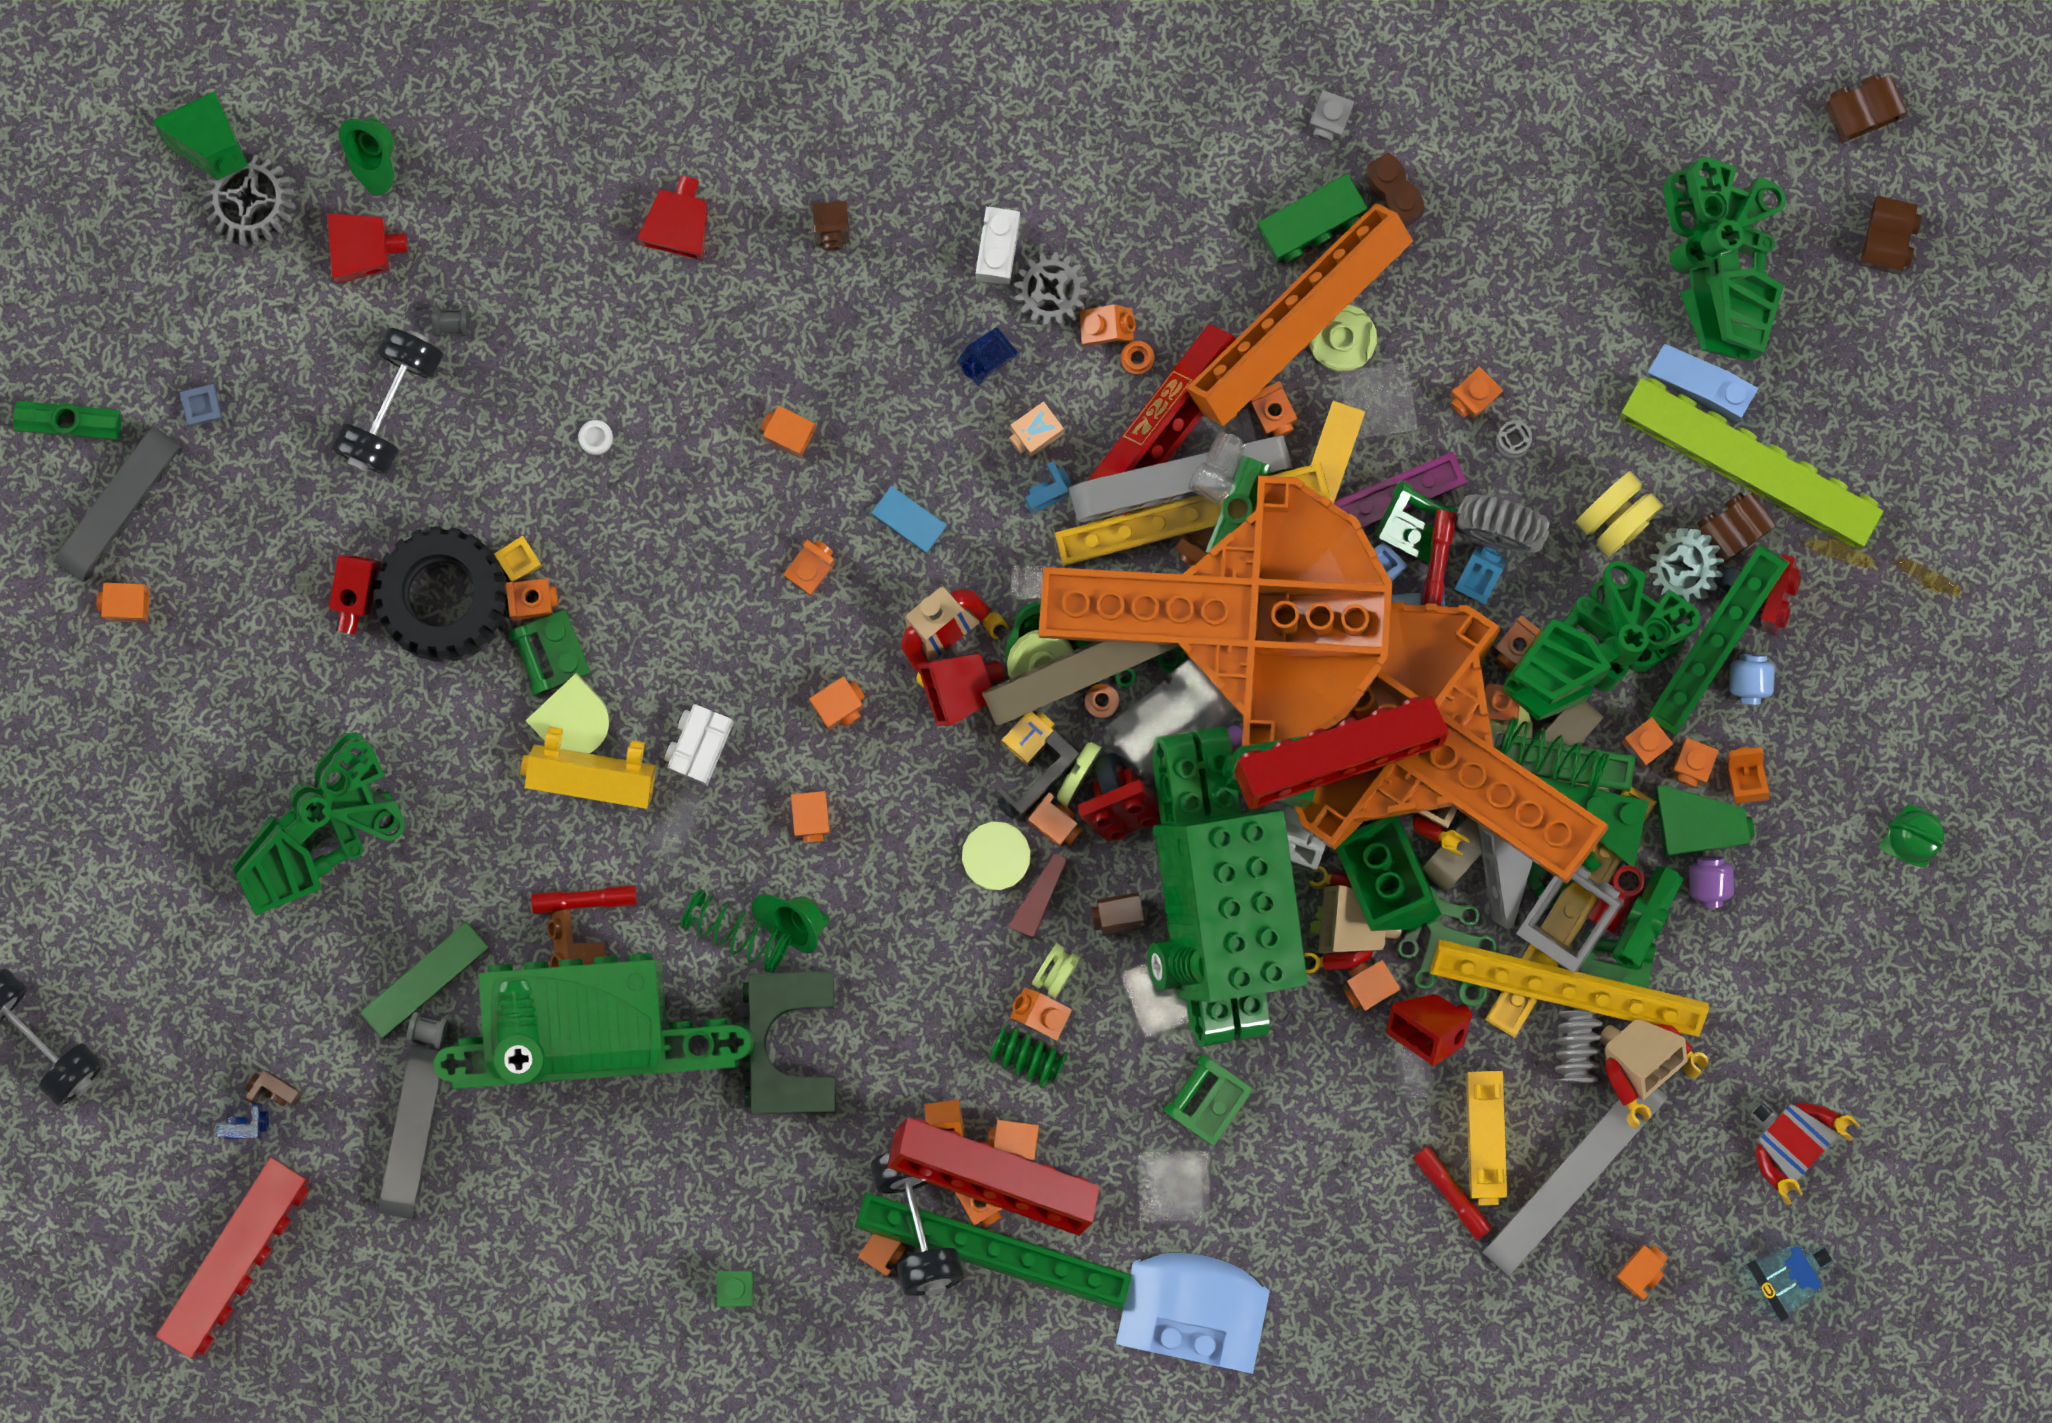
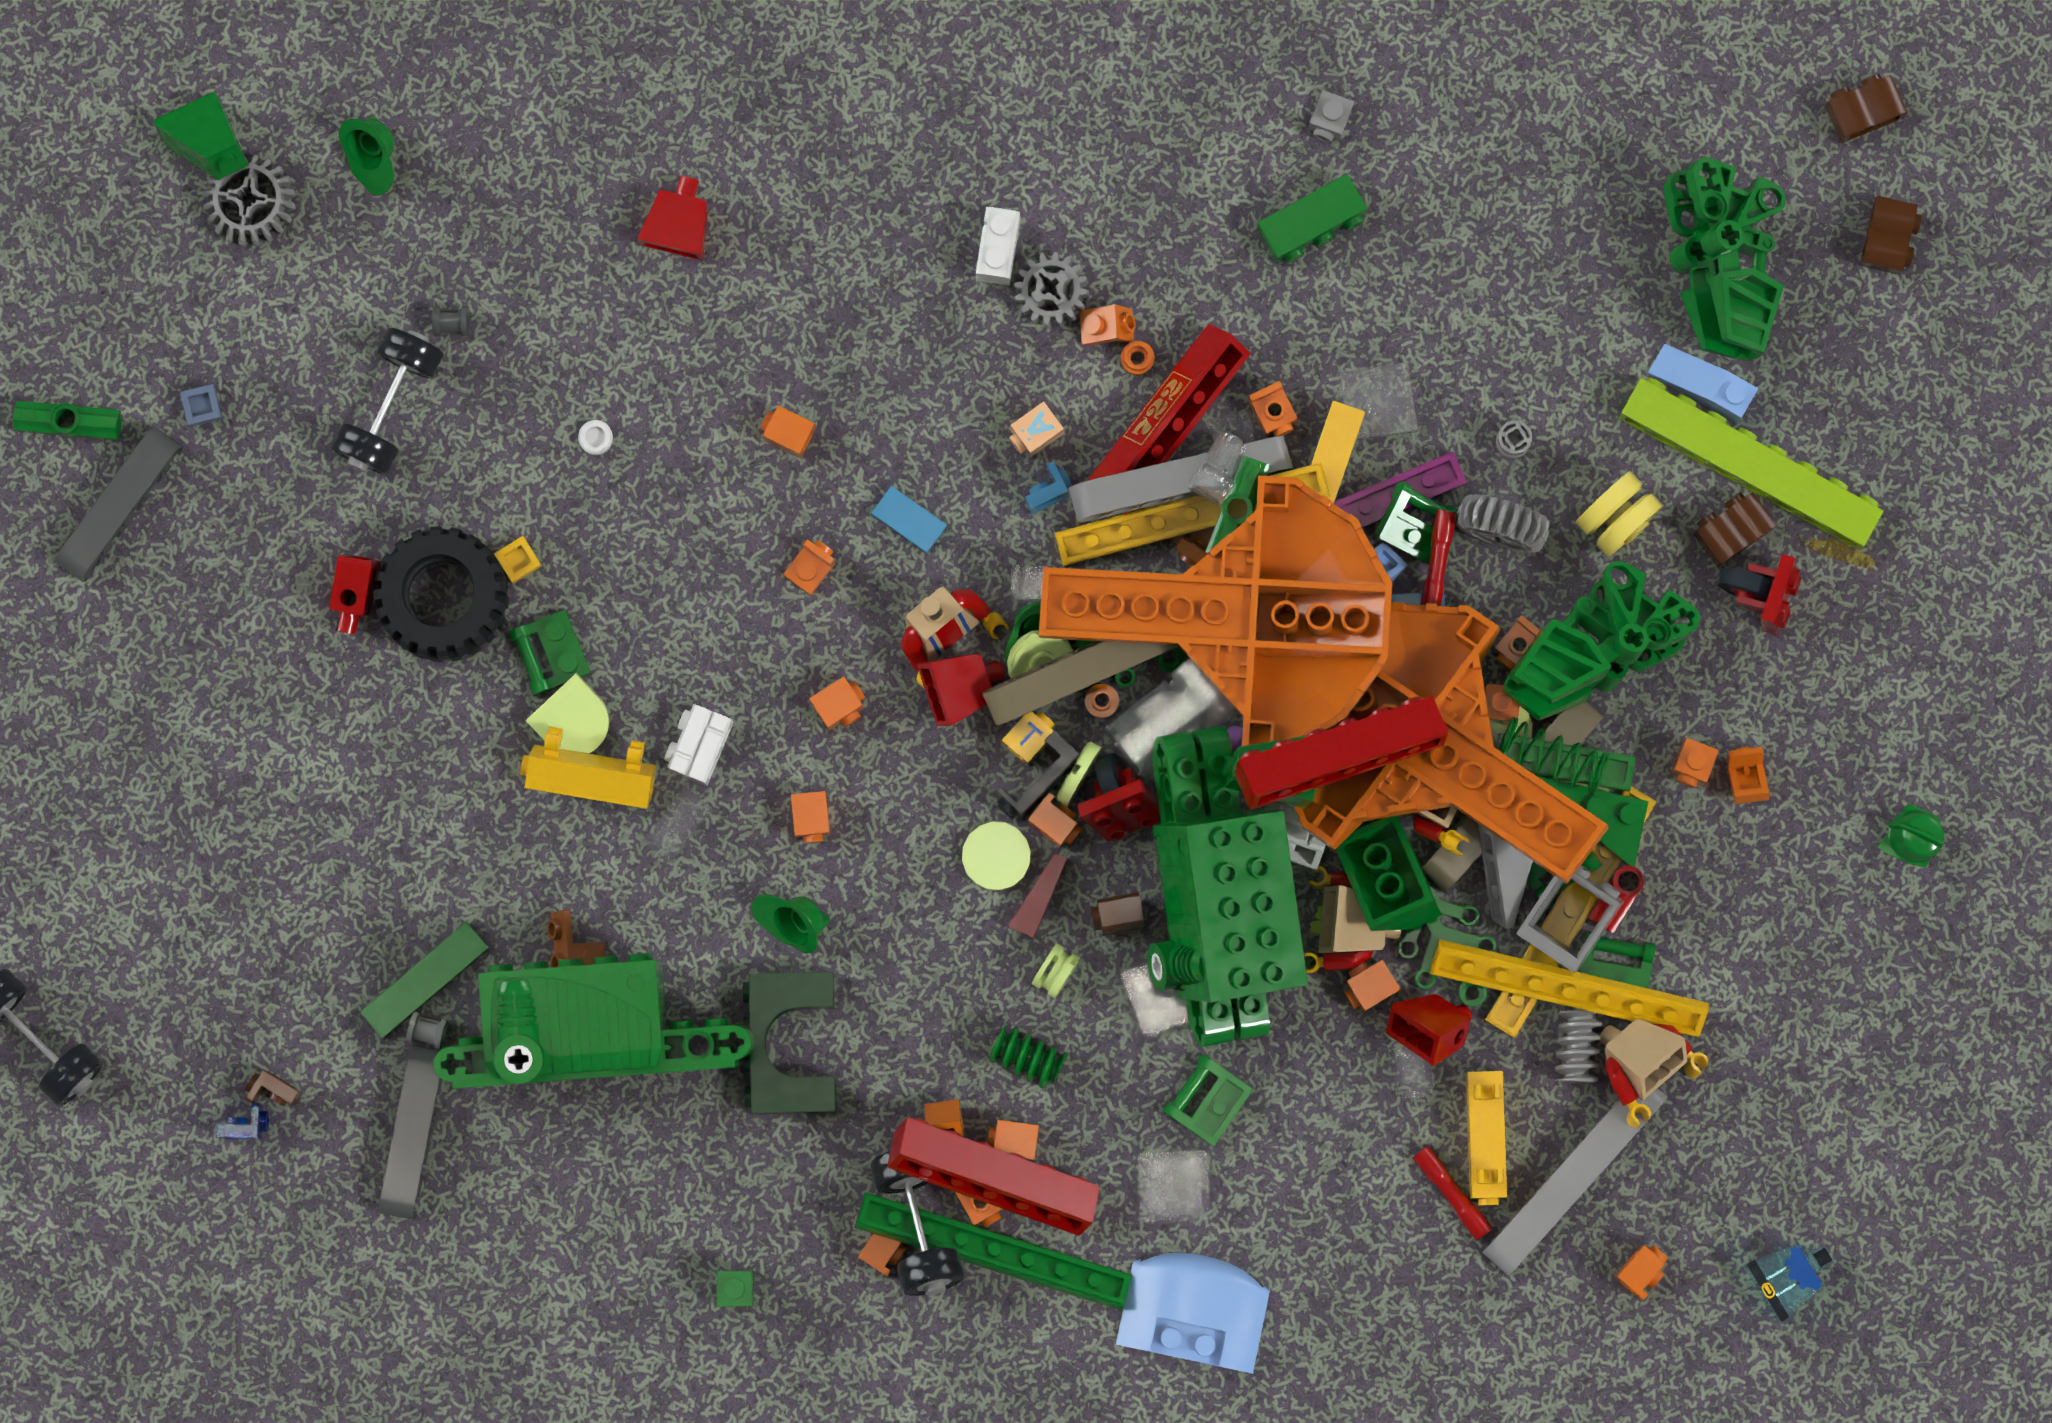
orange brick [96,583,150,623] -> none
brick [156,1157,310,1359] -> none
green piece [231,732,405,916] -> none
red torso [327,214,408,284] -> none
orange brick [506,578,559,621] -> none
red piece [531,885,637,914] -> none
green piece [680,889,792,973] -> none
reddish brown bracket [812,201,850,251] -> none
clear blue bracket [958,327,1018,386] -> none
orange bracket [1010,987,1072,1041] -> none
orange brick [1186,203,1413,427] -> none
yellowish green tile [1309,305,1377,372] -> none
reddish brown brick [1366,152,1425,227] -> none
orange bracket [1450,366,1503,420] -> none
dark azure bracket [1454,546,1507,605] -> none
green piece [1612,866,1684,970] -> none
orange brick [1621,717,1673,769] -> none
green plate [1647,543,1790,736] -> none
light aqua gear [1649,528,1724,603] -> none
green slope [1654,785,1755,858] -> none
medium lavender head [1689,856,1735,908] -> none
light blue head [1729,654,1775,705] -> none
torso [1750,1100,1860,1205] -> none
clear yellow piece [1897,558,1961,597] -> none

